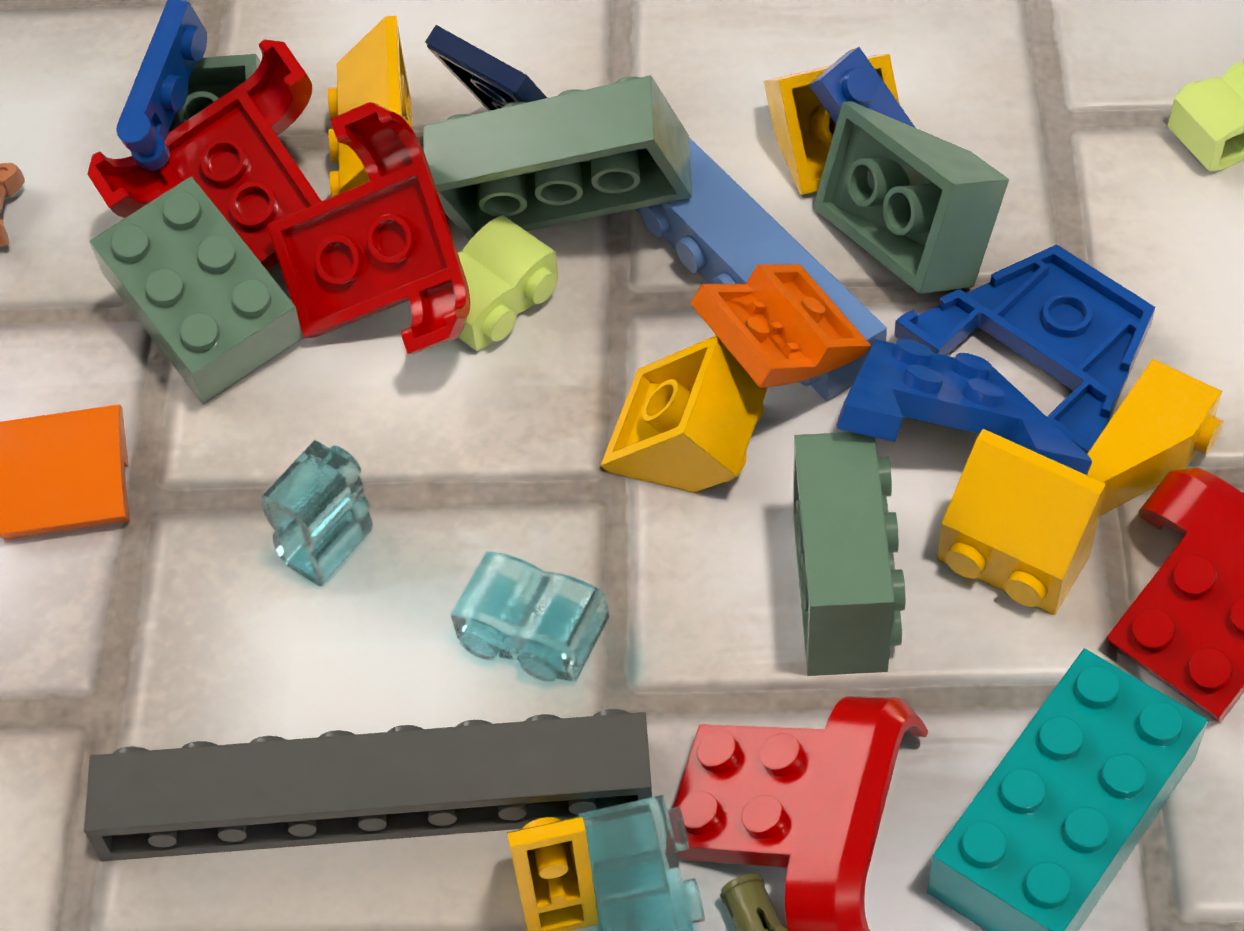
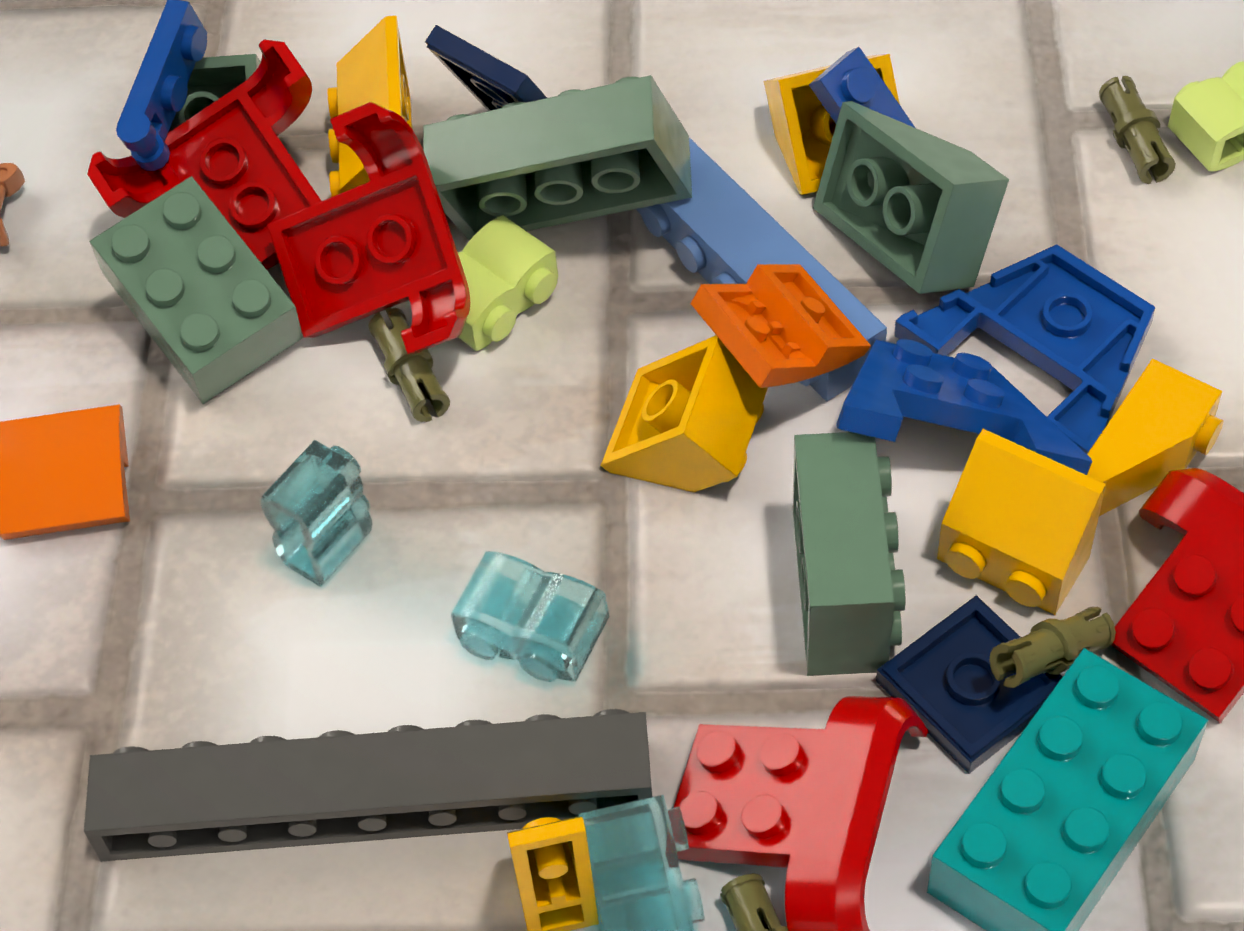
none -> olive pin [368,308,450,422]
none -> dark blue tile [876,595,1063,774]
none -> olive pin [989,607,1116,688]
none -> olive pin [1099,76,1176,184]

